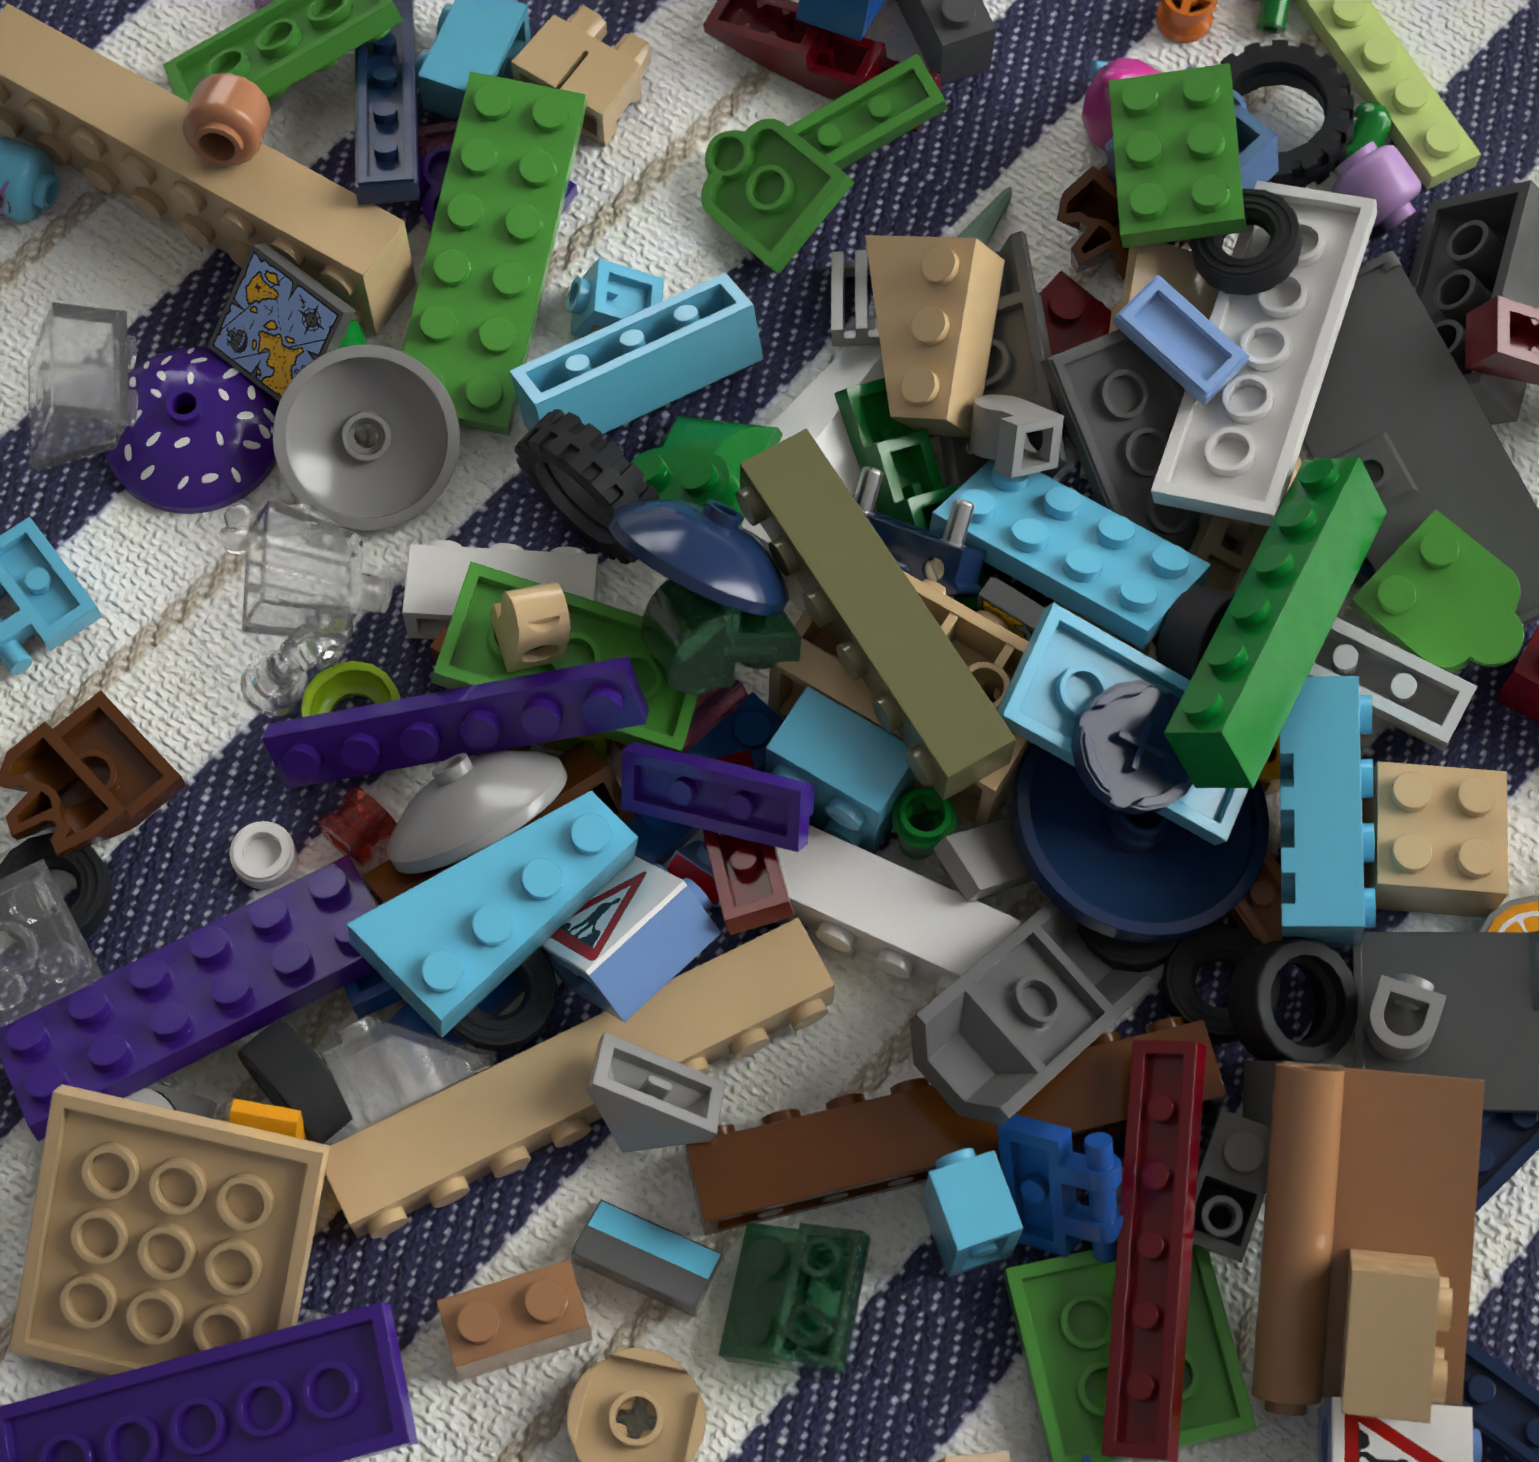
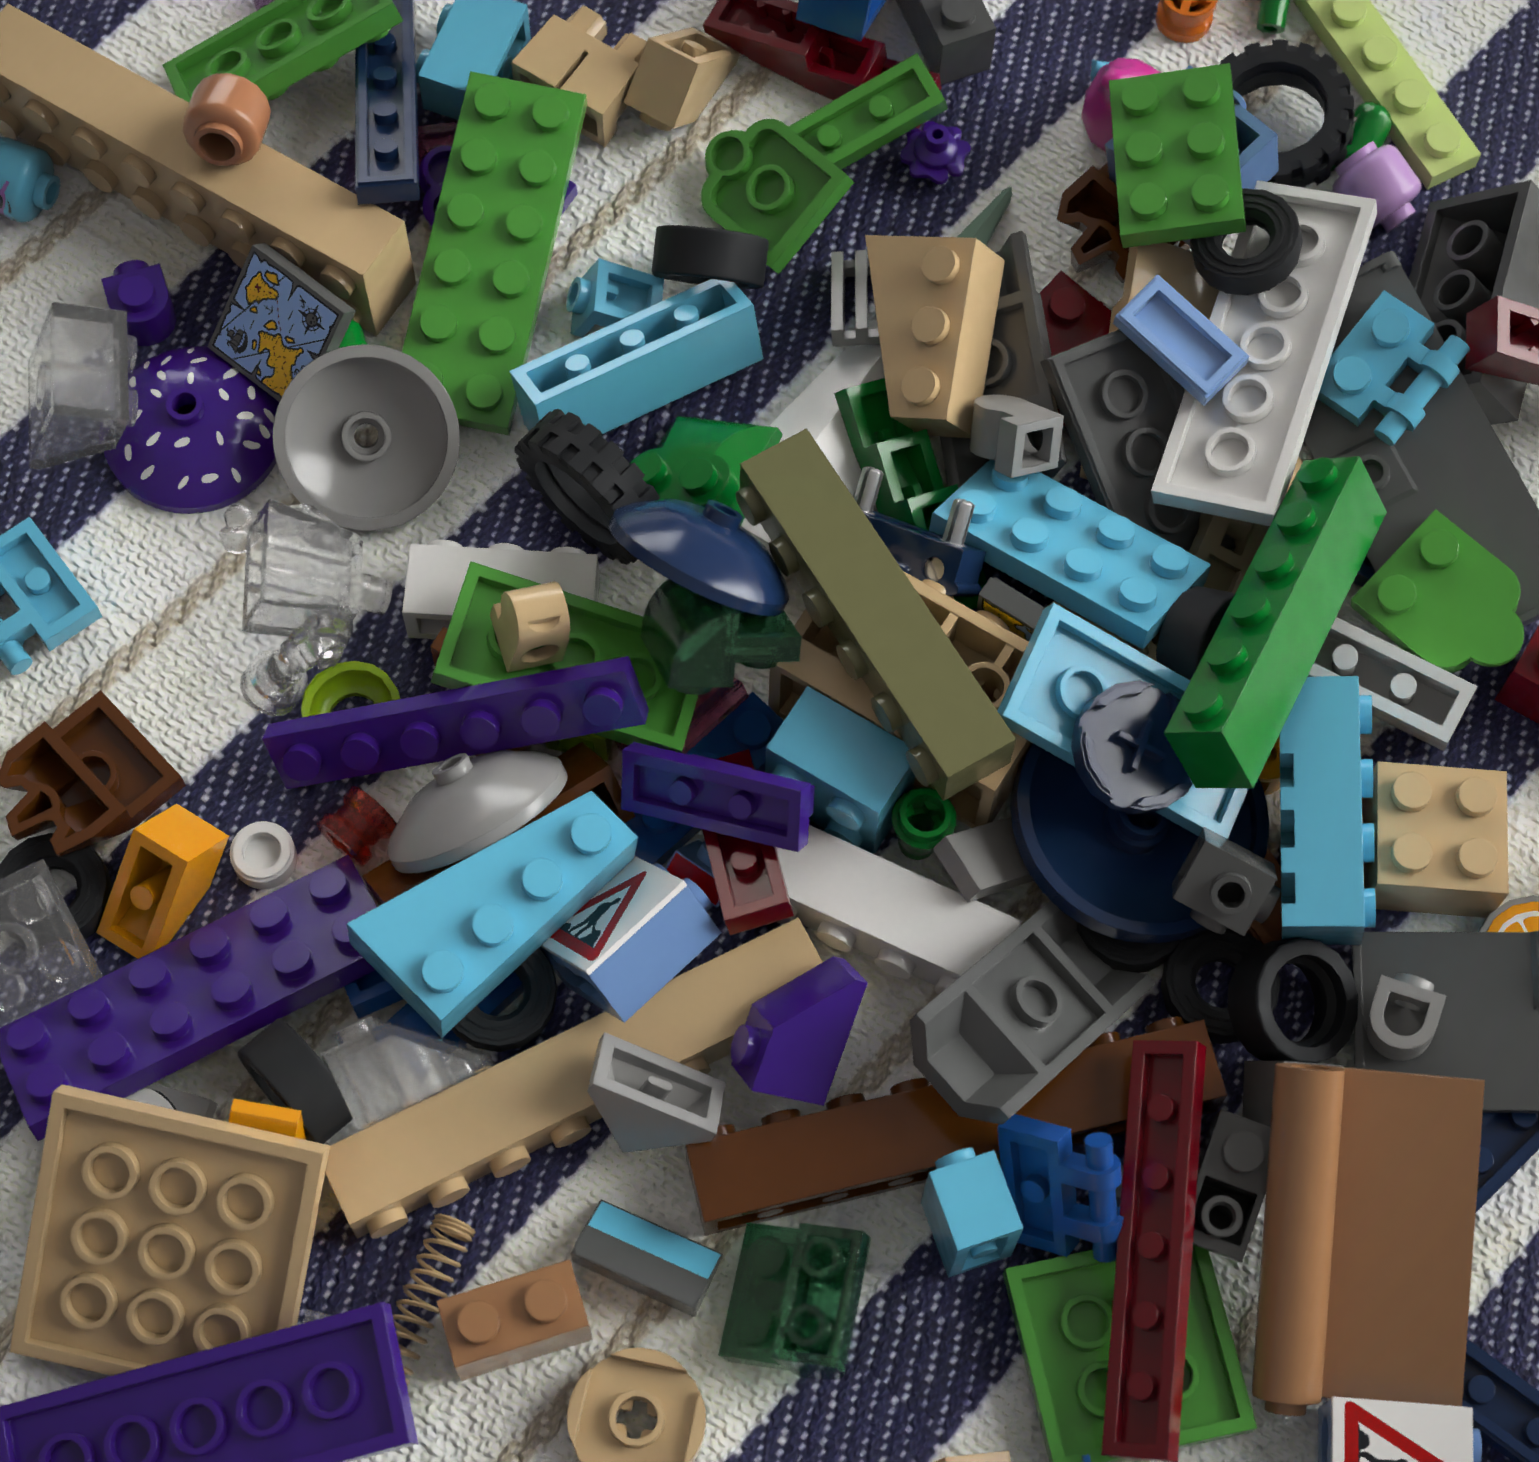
tan brick [1340,1248,1453,1423] -> none
none -> light orange slope [96,803,229,959]
none -> dark purple plate [101,260,176,346]
none -> tan piece [393,1214,476,1389]
none -> tan slope [624,27,740,131]
none -> black tyre [651,225,769,289]
none -> dark purple slope [731,956,868,1106]
none -> dark purple plant [900,120,971,185]
none -> dark grey brick [1172,827,1281,936]
none -> medium azure plate [1317,290,1470,446]

